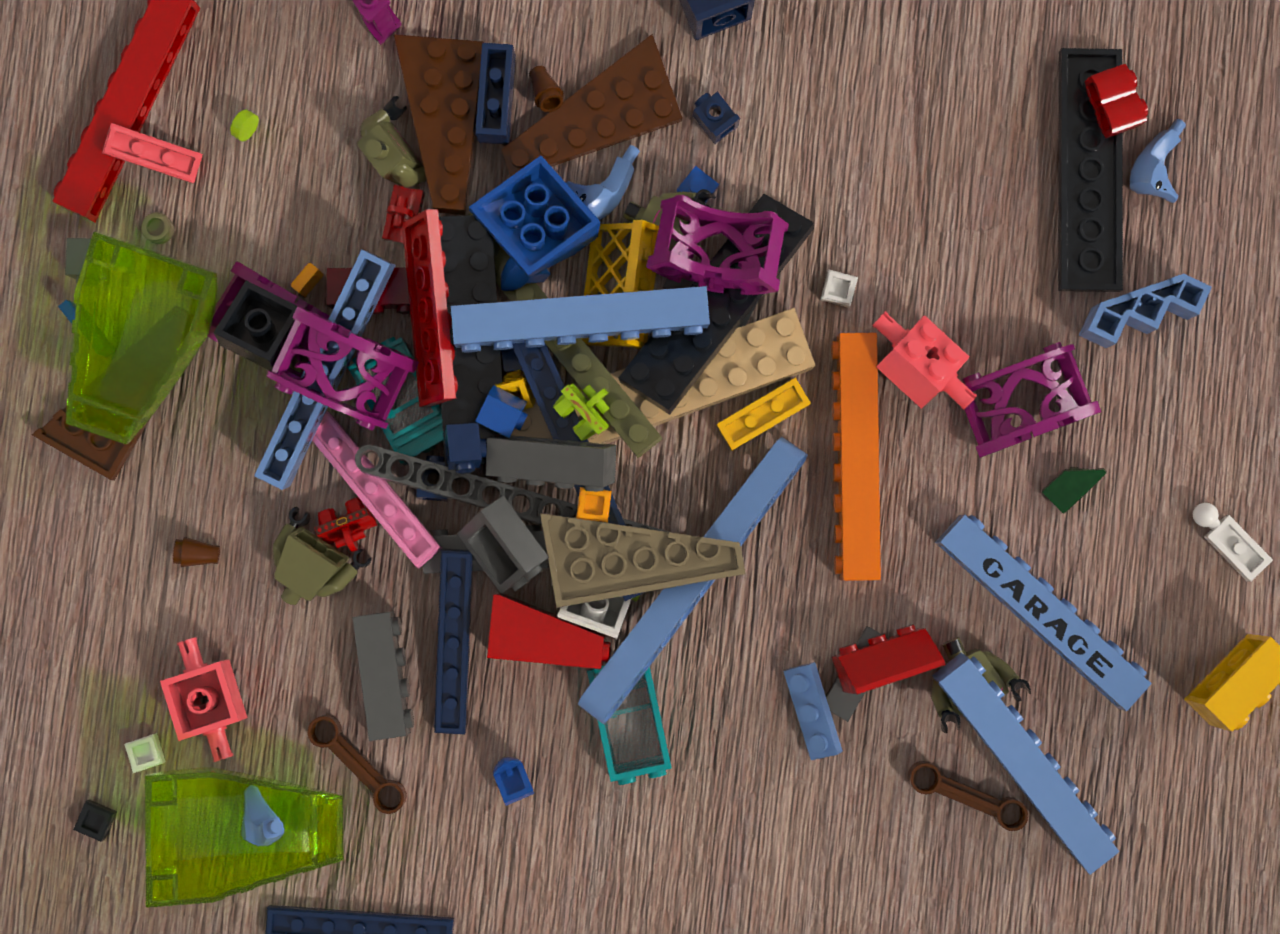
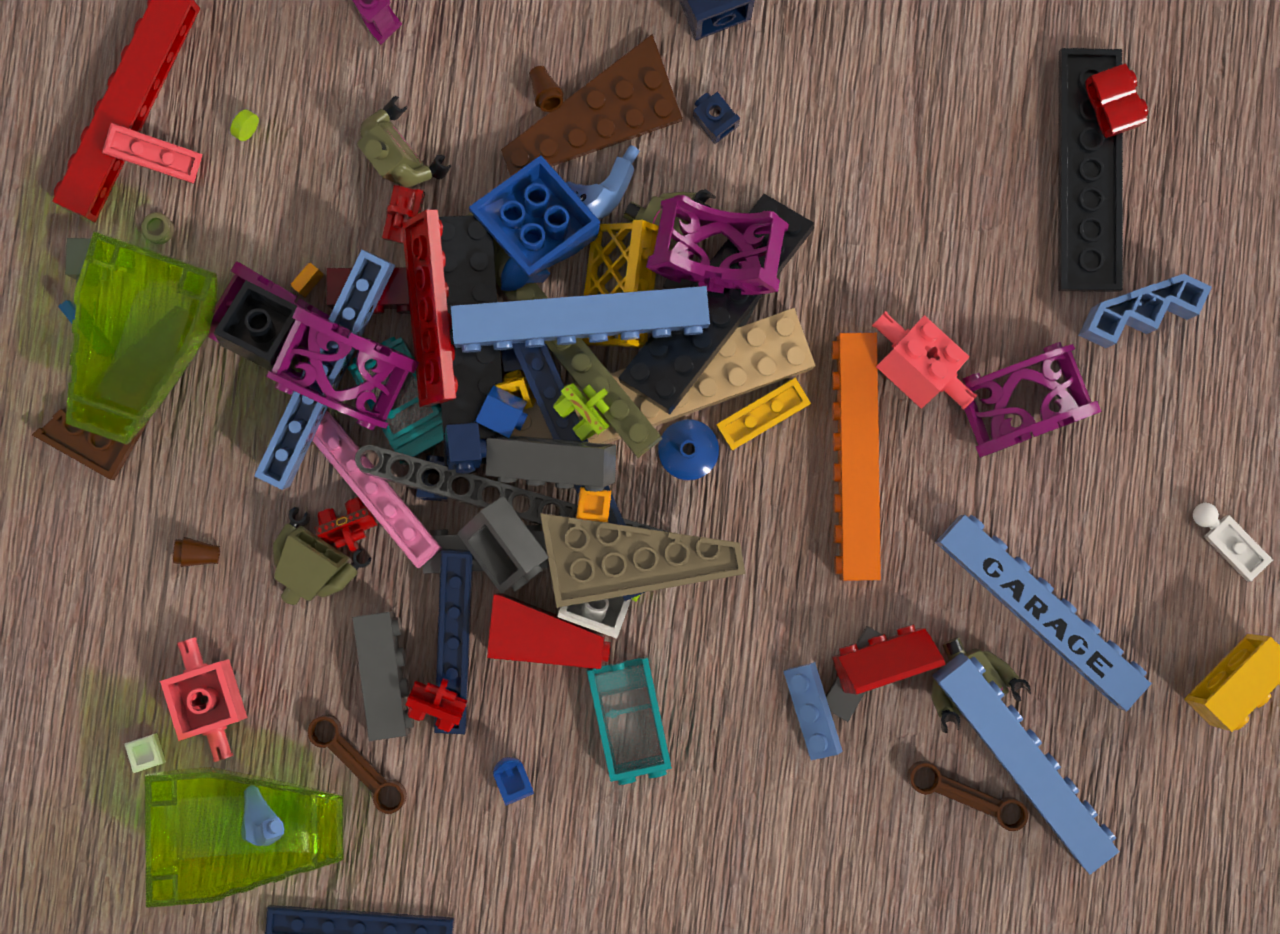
black tile [73,800,117,842] -> none
reddish brown wing [394,34,484,215] -> none
dark blue brick [475,43,516,145] -> none
medium blue beam [578,437,808,724] -> none
blue plate [677,166,719,204] -> none
white tile [820,269,858,308] -> none
dark green slope [1042,467,1107,514] -> none
medium blue animal [1130,119,1186,203] -> none
none -> red hips [405,679,468,732]
none -> blue dish [658,419,719,480]

